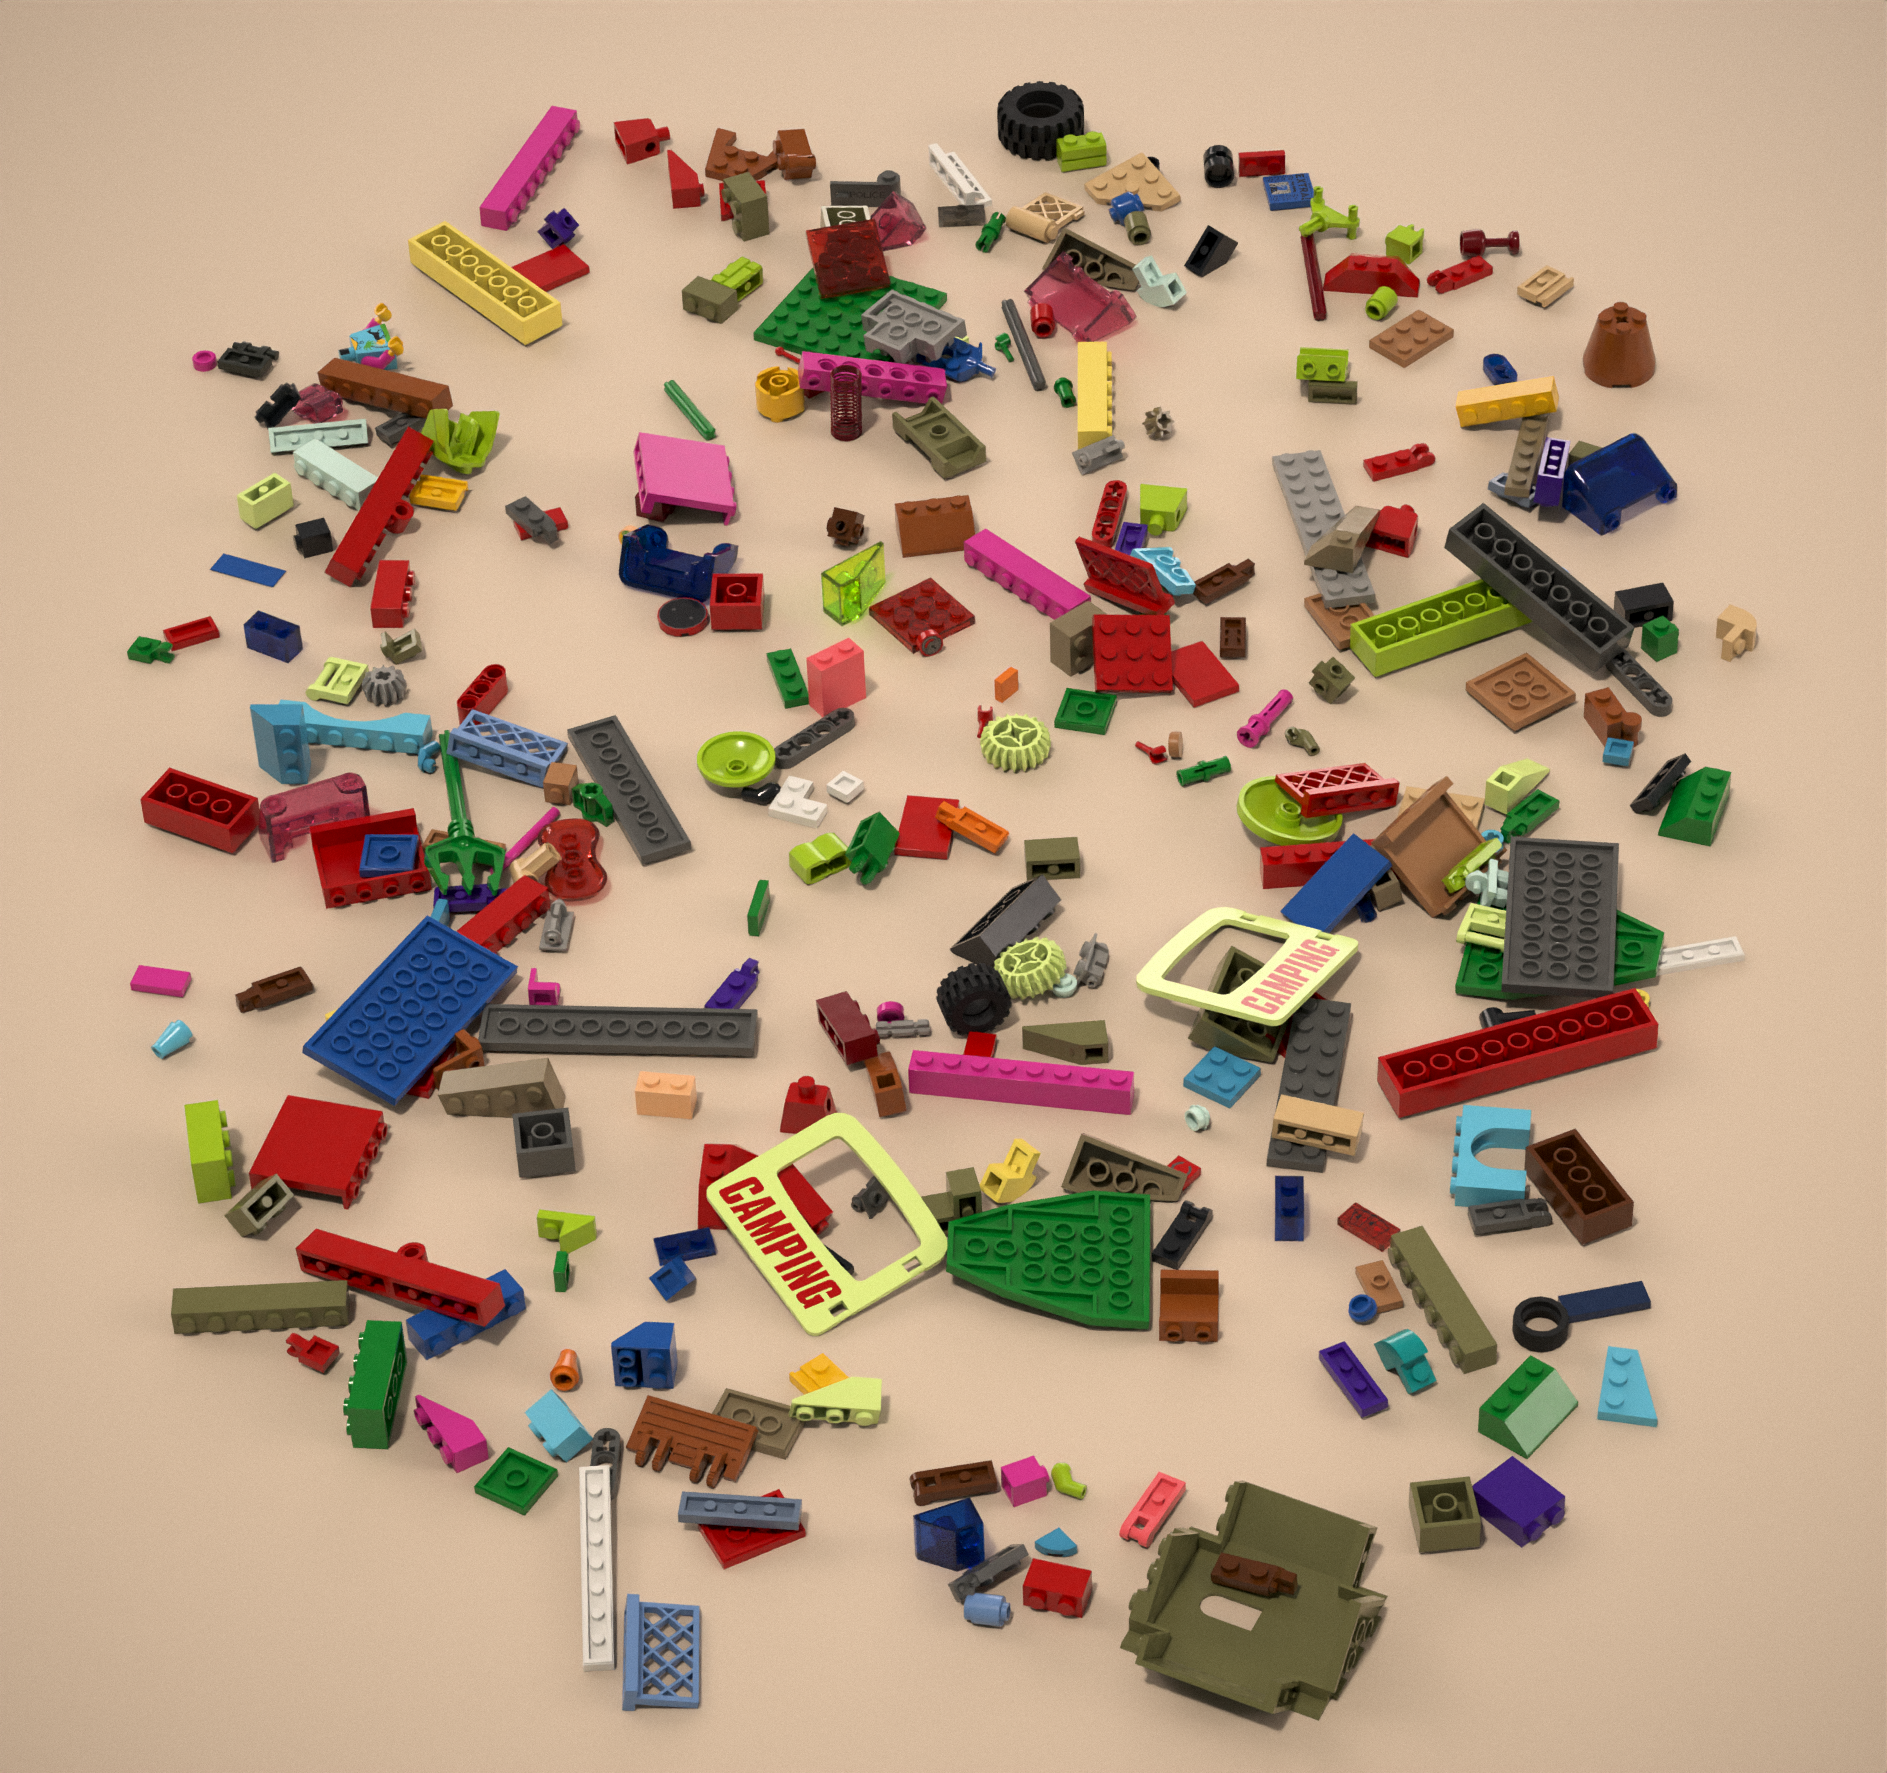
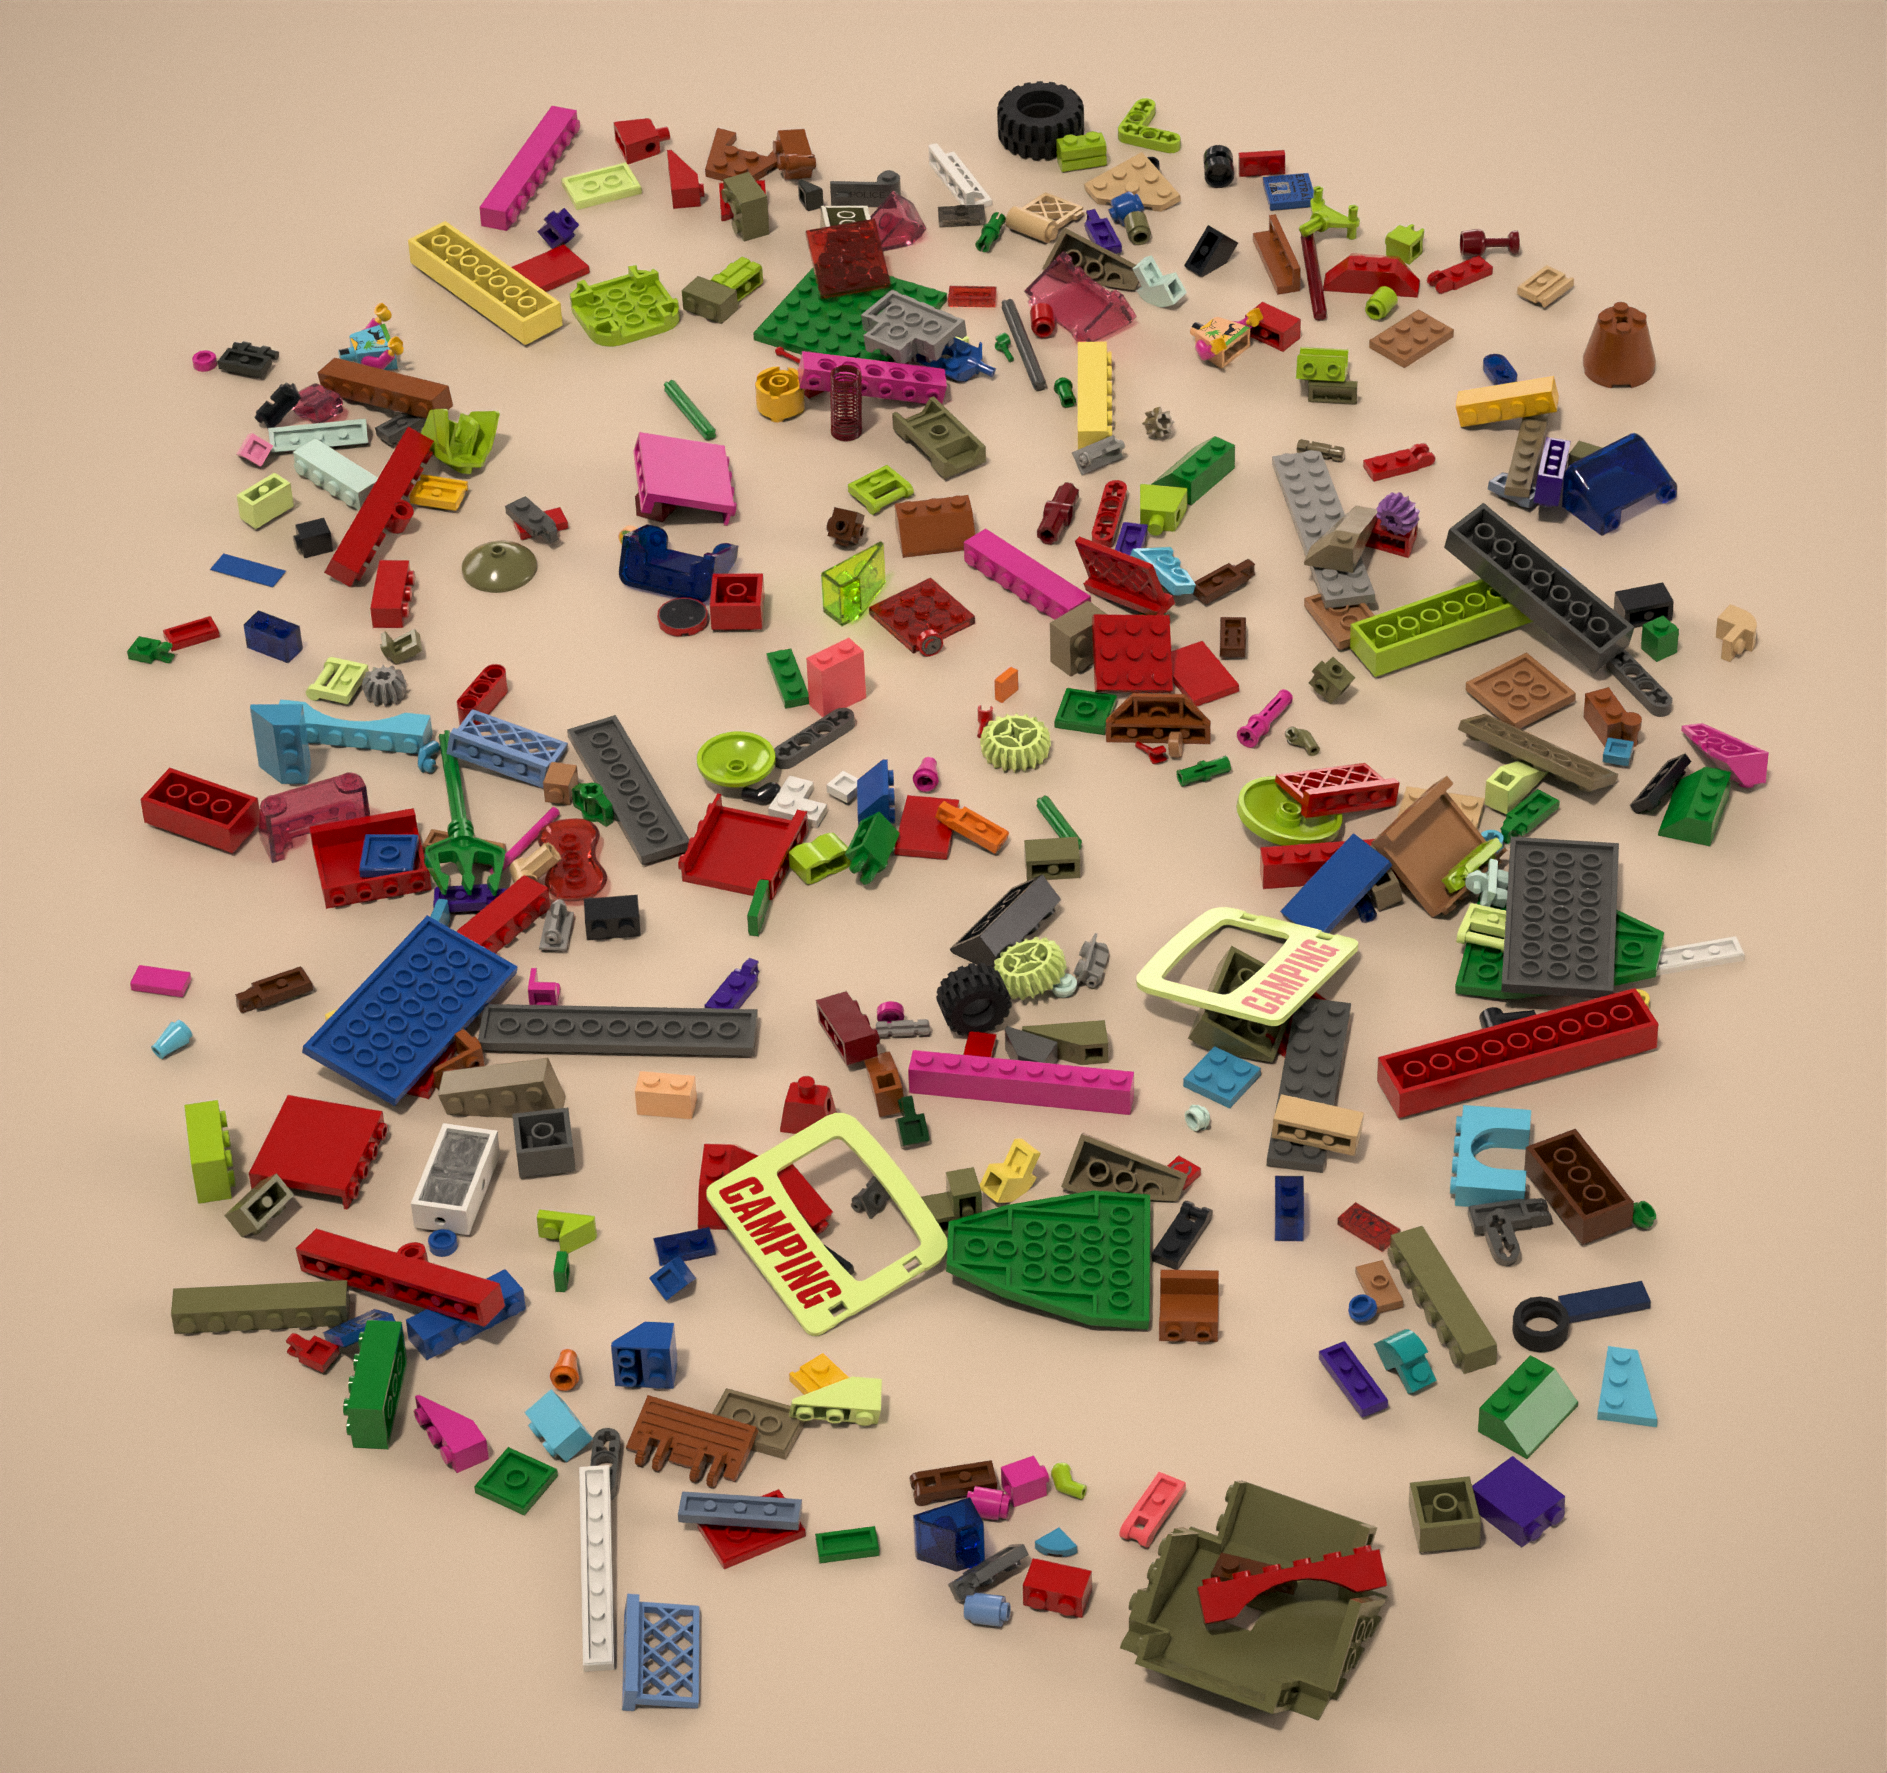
none -> bright pink panel [236,433,273,467]
none -> blue tile [323,1309,395,1348]
none -> brick [411,1123,500,1235]
none -> blue tile [428,1229,458,1257]
none -> olive dish [462,540,537,593]
none -> yellowish green tile [561,162,642,210]
none -> lime tile [570,265,680,347]
none -> black brick [584,895,641,940]
none -> red panel [678,793,808,900]
none -> pearl dark grey slope [798,179,824,211]
none -> green tile [815,1526,880,1564]
none -> lime plate [848,465,914,515]
none -> blue slope [857,759,895,825]
none -> dark green plate [895,1095,930,1147]
none -> dark pink cone [913,757,939,792]
none -> clear red tile [948,286,997,308]
none -> dark pink brick [965,1486,1011,1521]
none -> dark grey slope [1005,1026,1058,1064]
none -> green axle [1036,795,1082,850]
none -> dark red piece [1037,482,1079,545]
none -> dark purple hinge [1084,209,1122,254]
none -> dark orange wedge [1106,693,1211,744]
none -> lime beam [1118,98,1181,153]
none -> green slope [1151,436,1235,506]
none -> torso [1190,308,1264,368]
none -> red arch [1196,1545,1387,1625]
none -> red brick [1245,302,1301,352]
none -> dark orange fence [1253,214,1301,295]
none -> dark tan axle [1296,439,1345,461]
none -> medium lavender gear [1376,492,1420,536]
none -> dark tan plate [1458,713,1618,792]
none -> dark grey beam [1483,1211,1520,1266]
none -> green plate [1632,1201,1656,1229]
none -> dark pink wedge [1681,723,1769,788]

